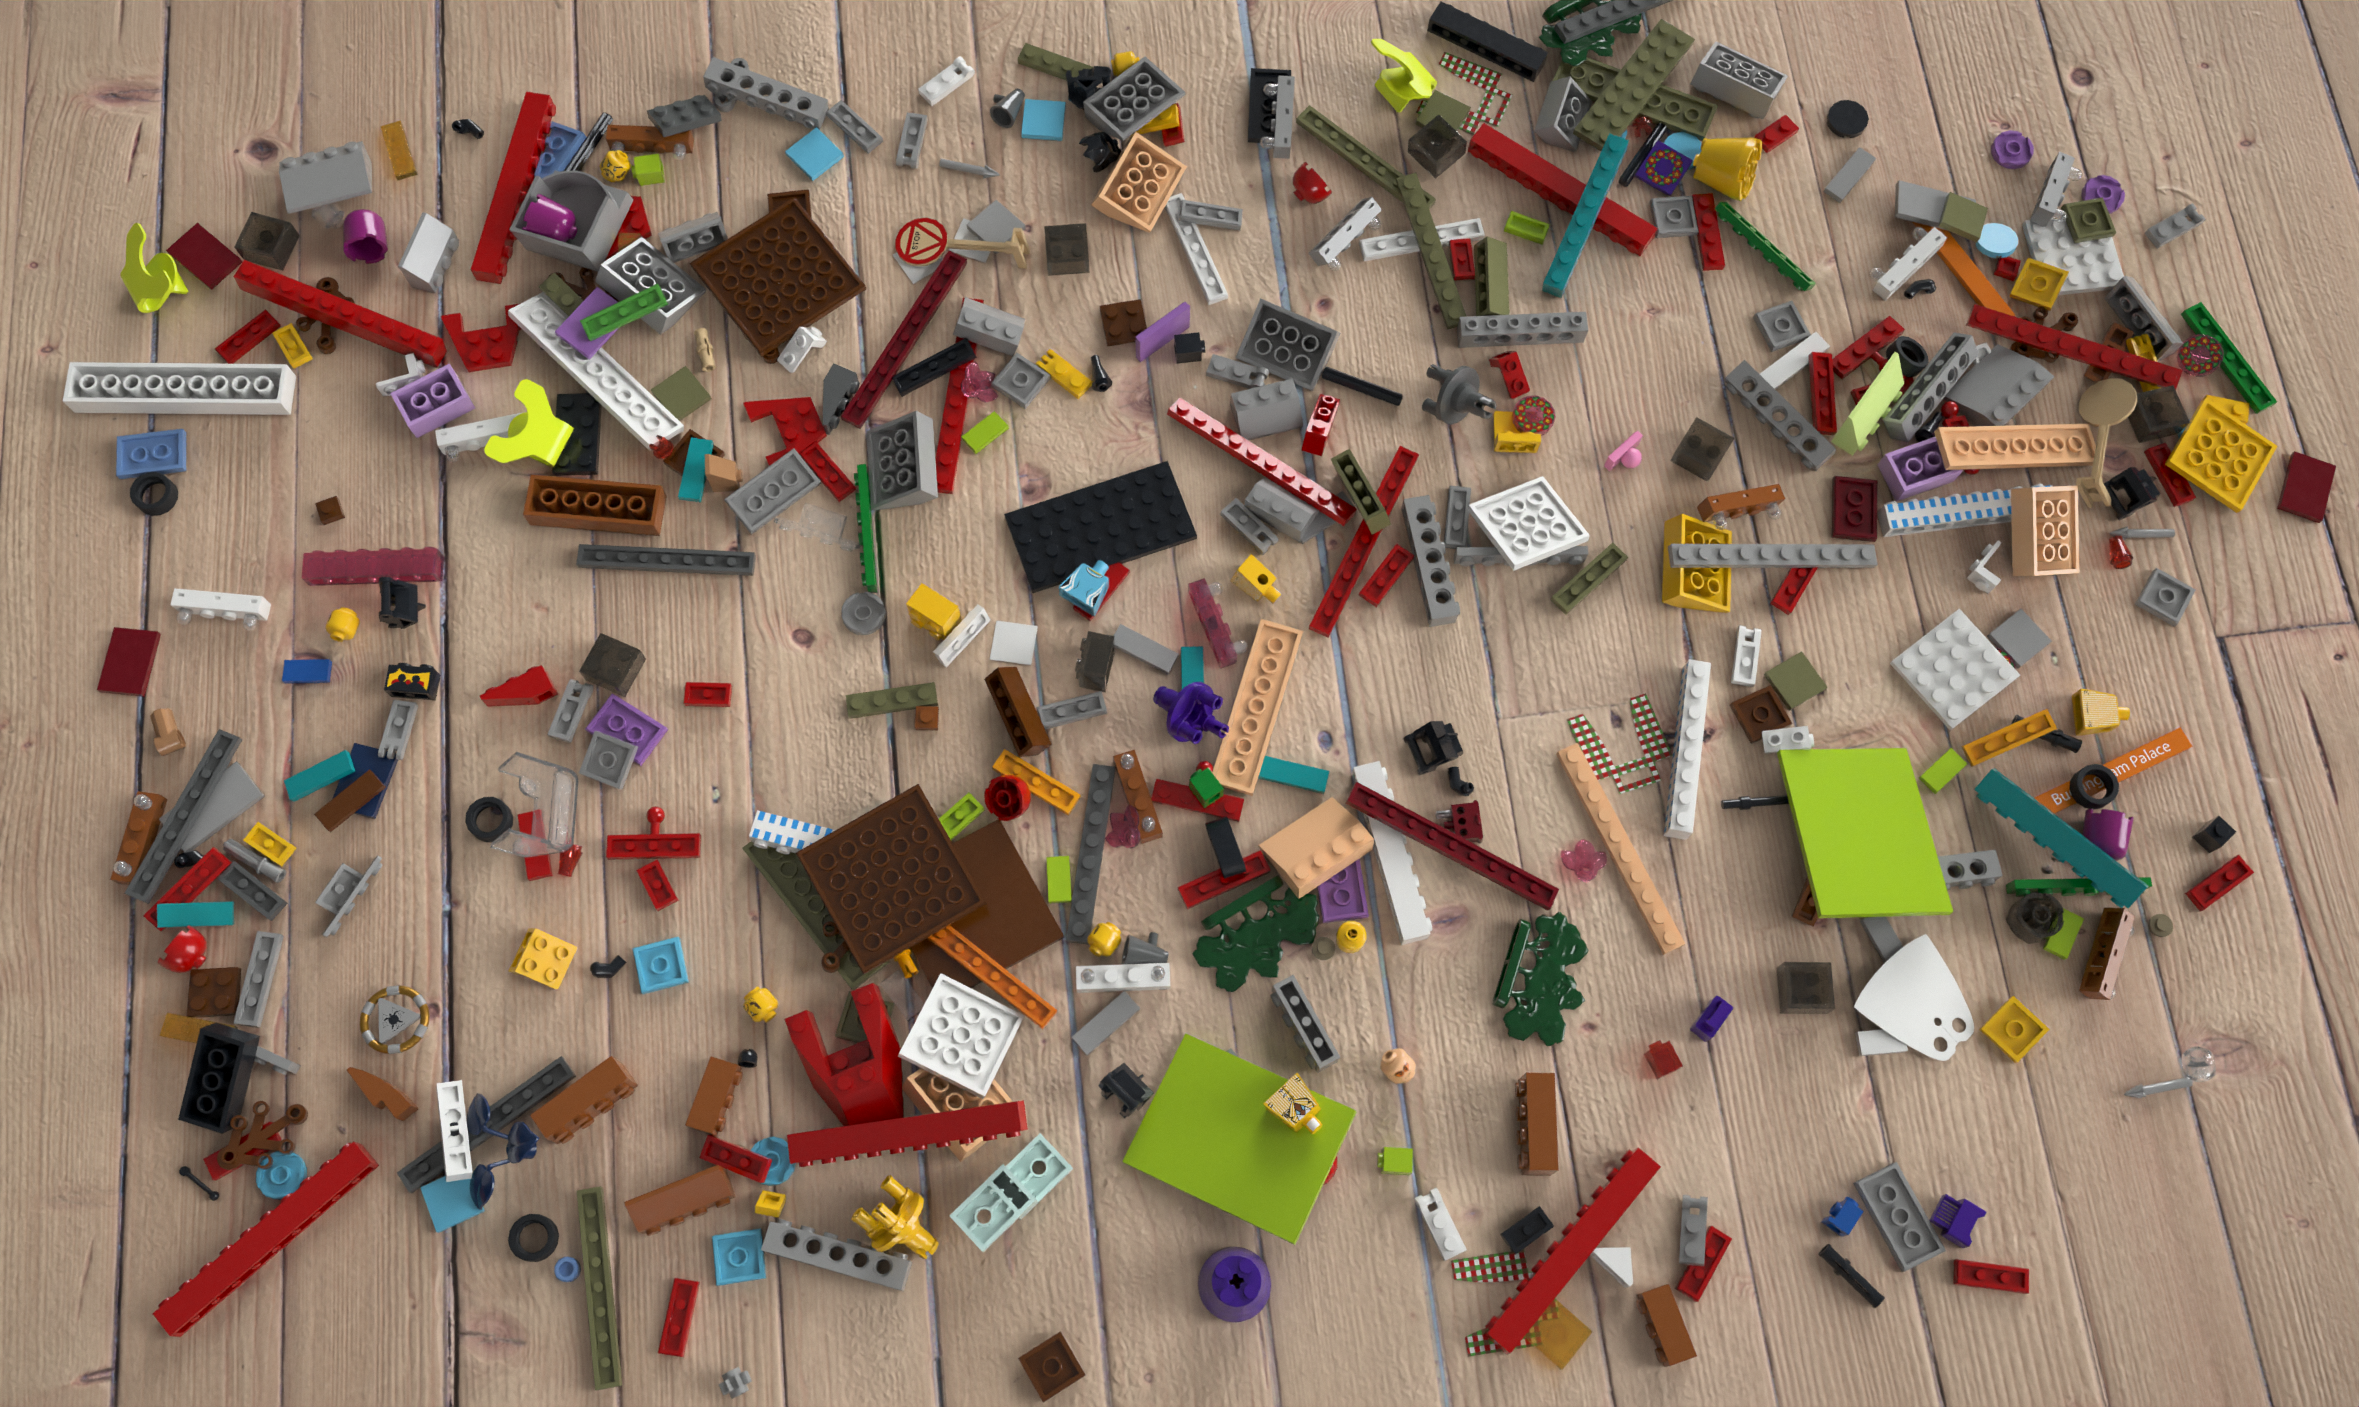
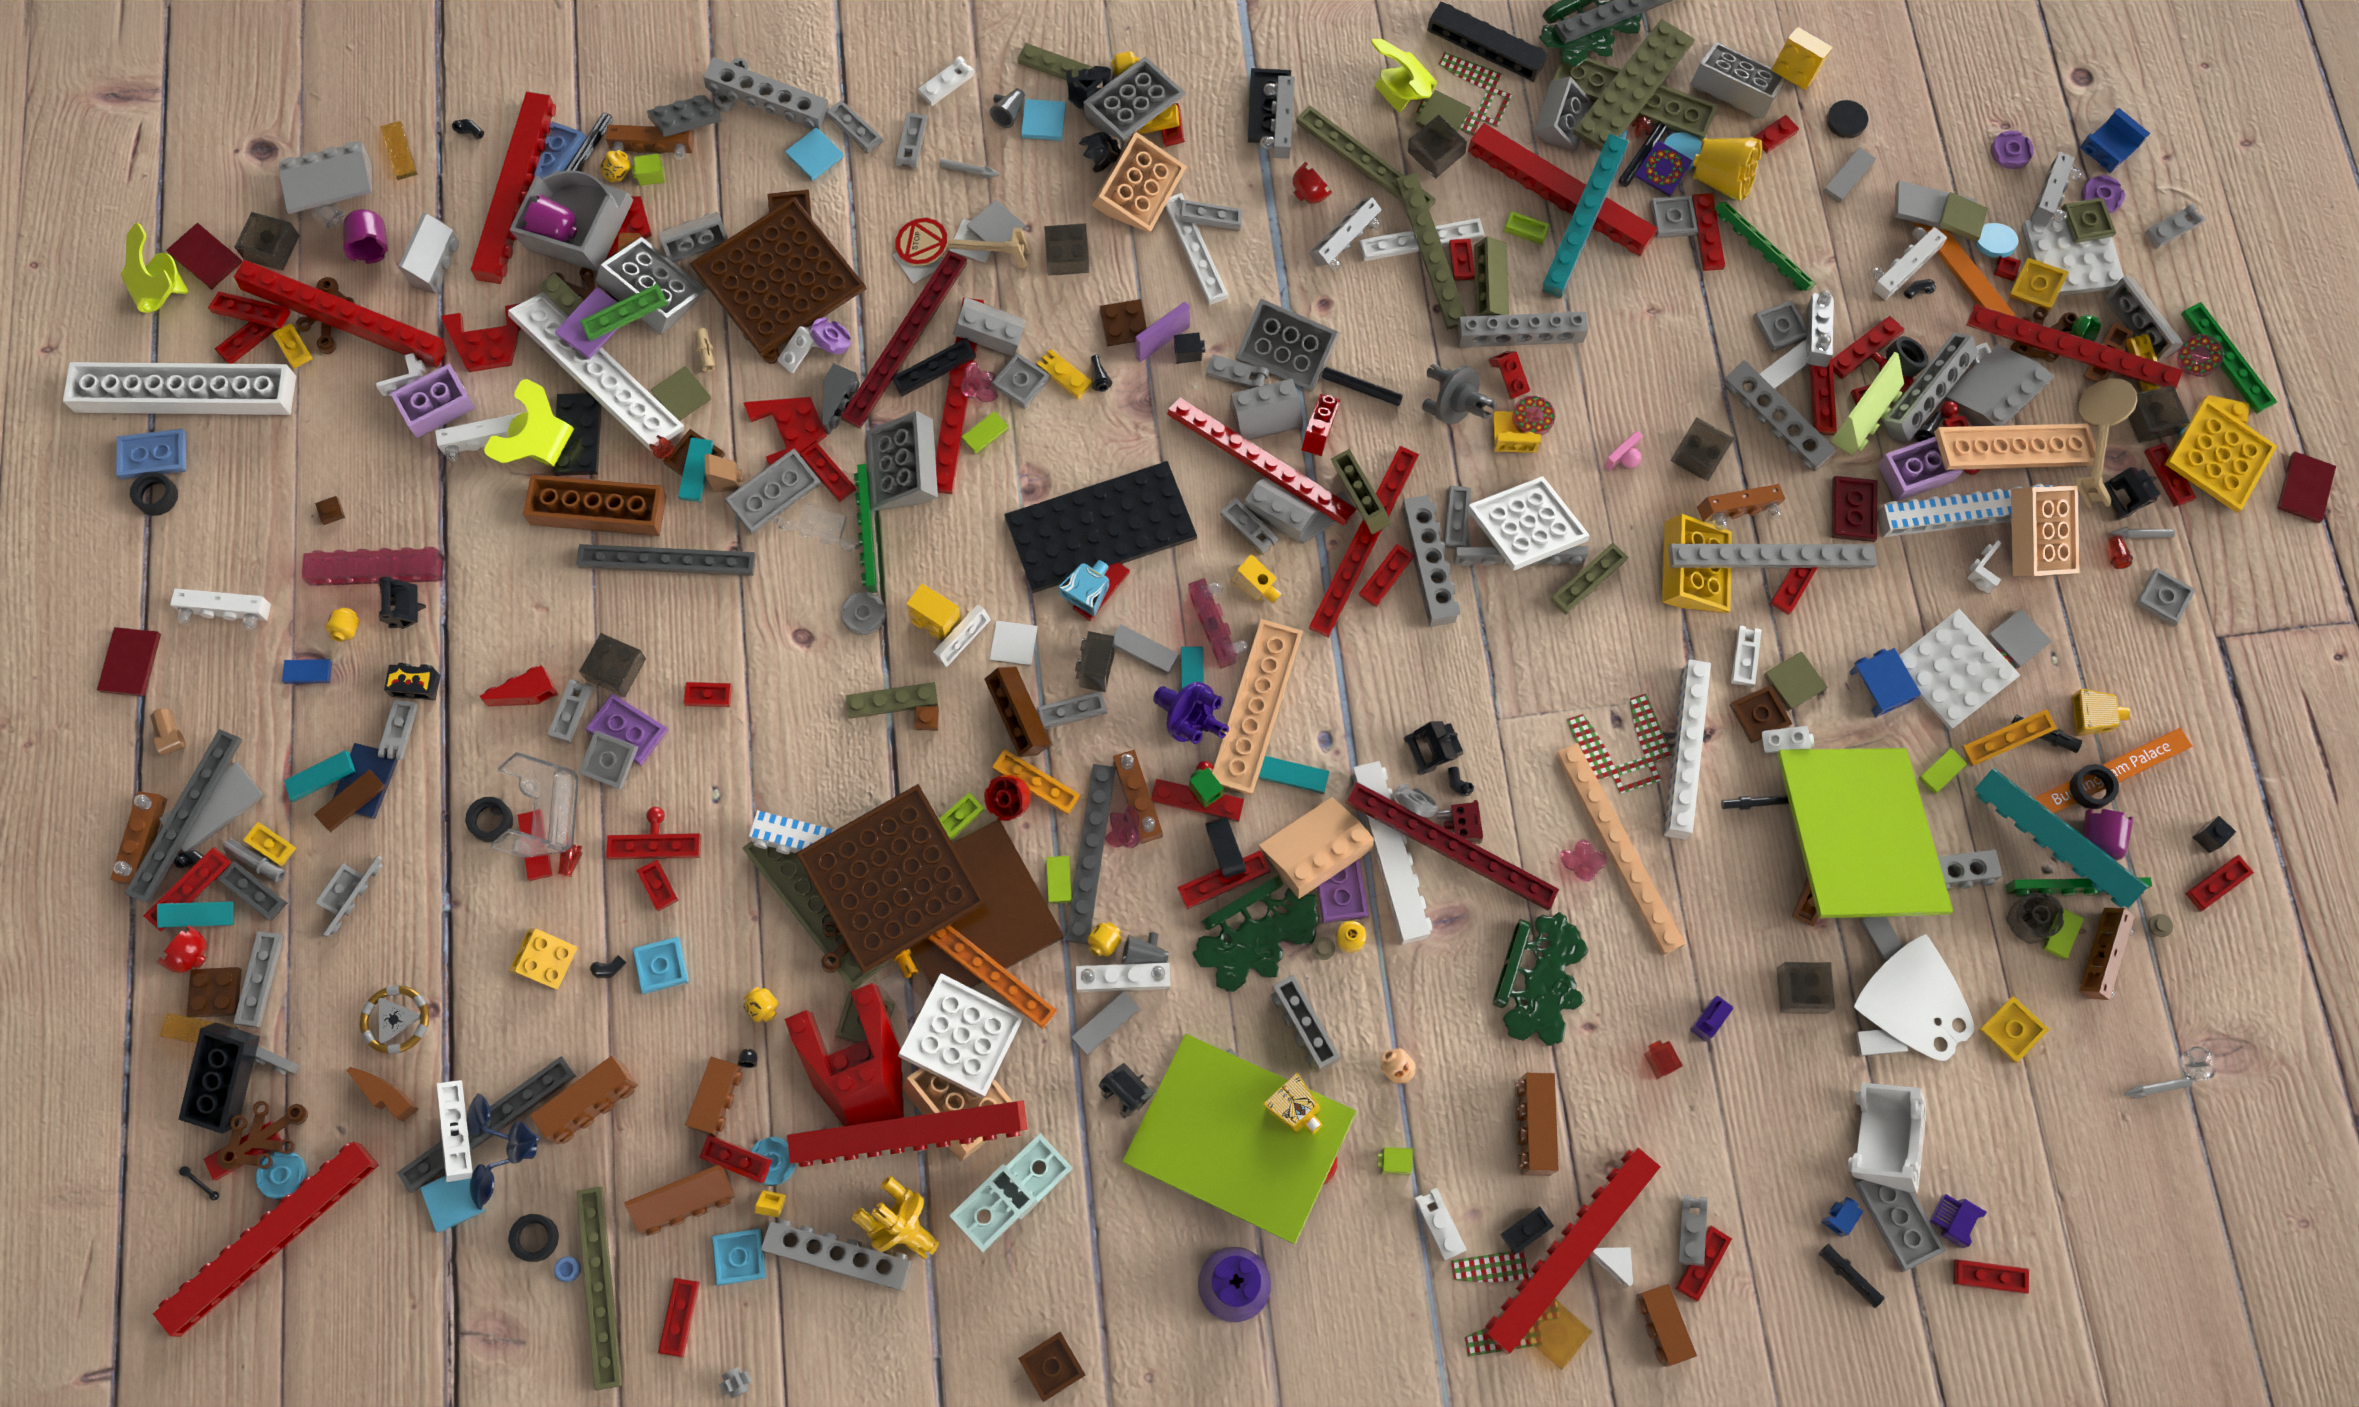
none -> red plate [208,291,291,329]
none -> medium lavender tile [810,318,851,354]
none -> light grey tile [1394,784,1438,817]
none -> yellow brick [1771,27,1833,90]
none -> light grey piece [1806,290,1834,367]
none -> white windscreen [1848,1083,1926,1193]
none -> blue panel [1849,648,1921,718]
none -> green hair [2070,315,2101,342]
none -> blue panel [2080,108,2150,173]

